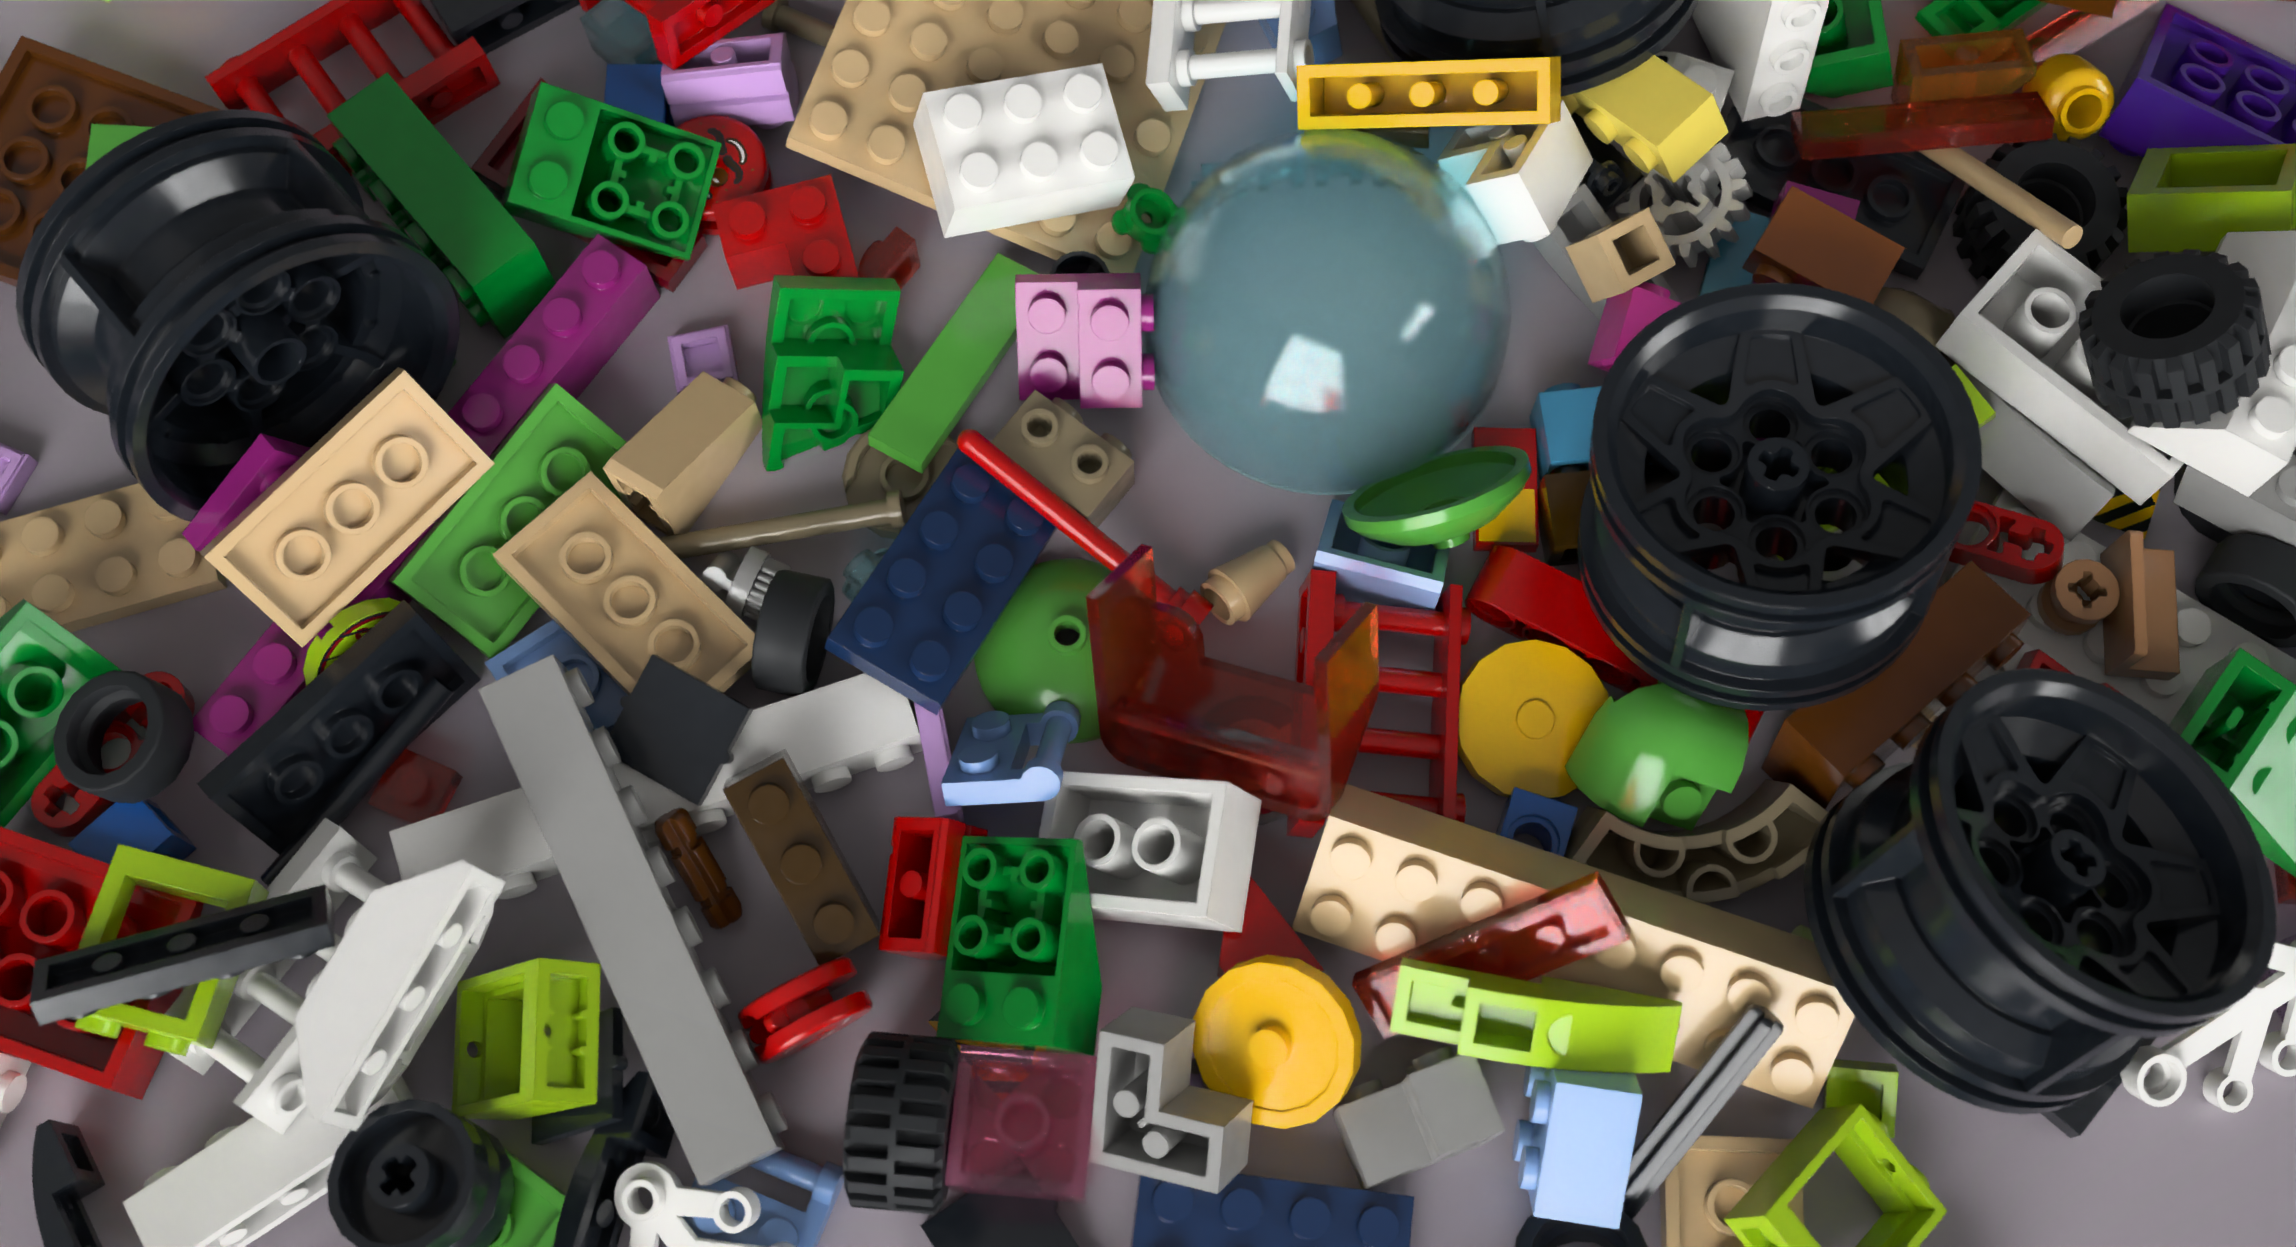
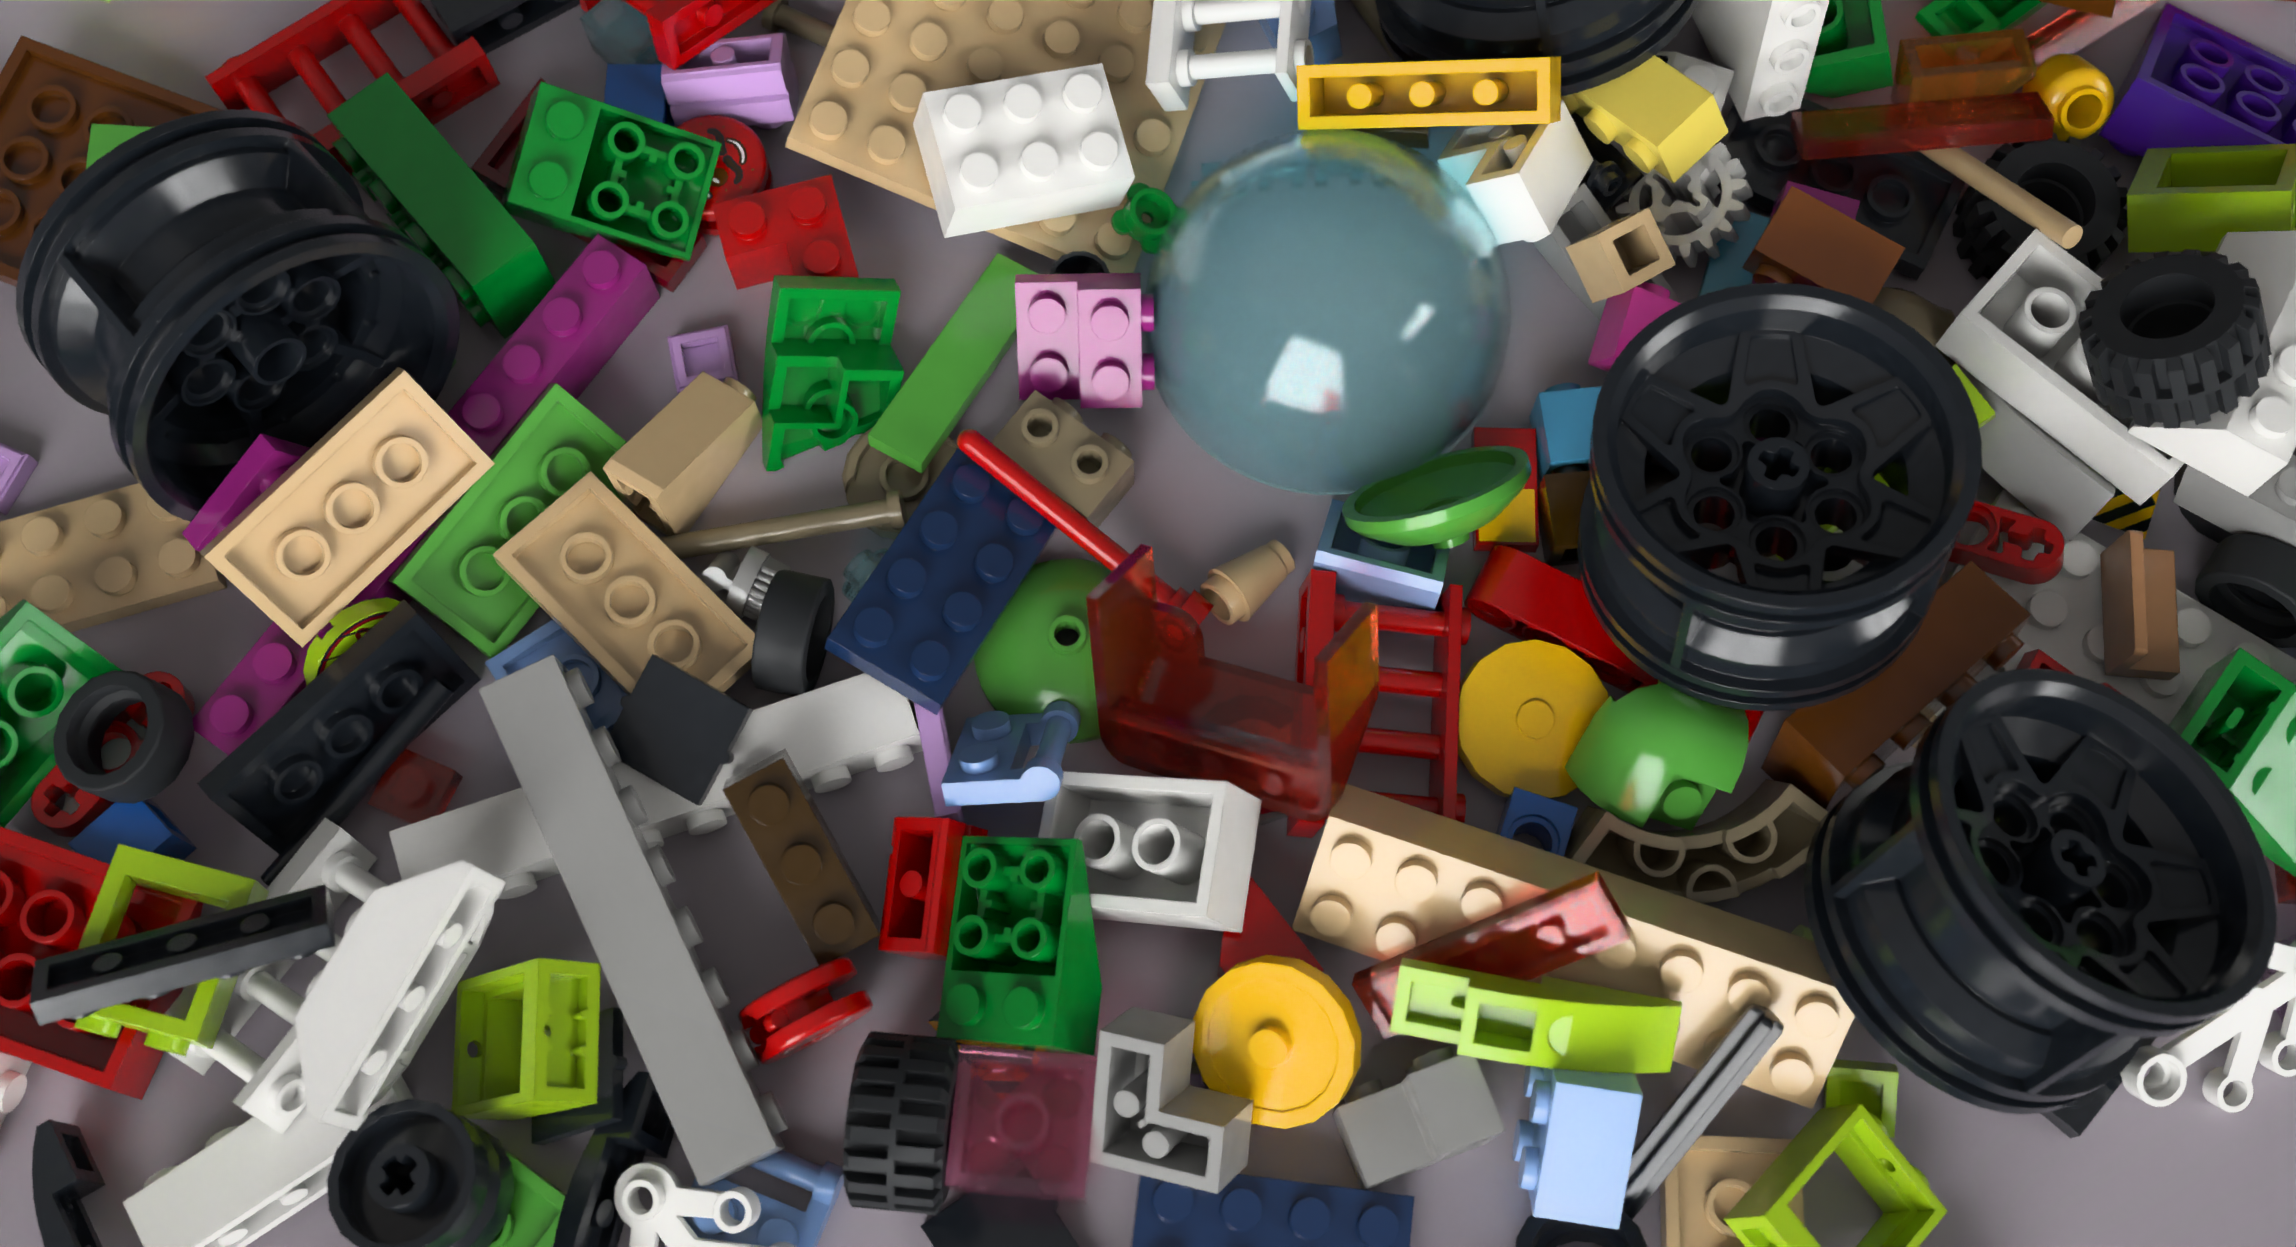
reddish brown axle [655,808,742,930] -> none
clear red plate [858,226,921,290] -> none
medium nougat wheel [2037,559,2120,636] -> none

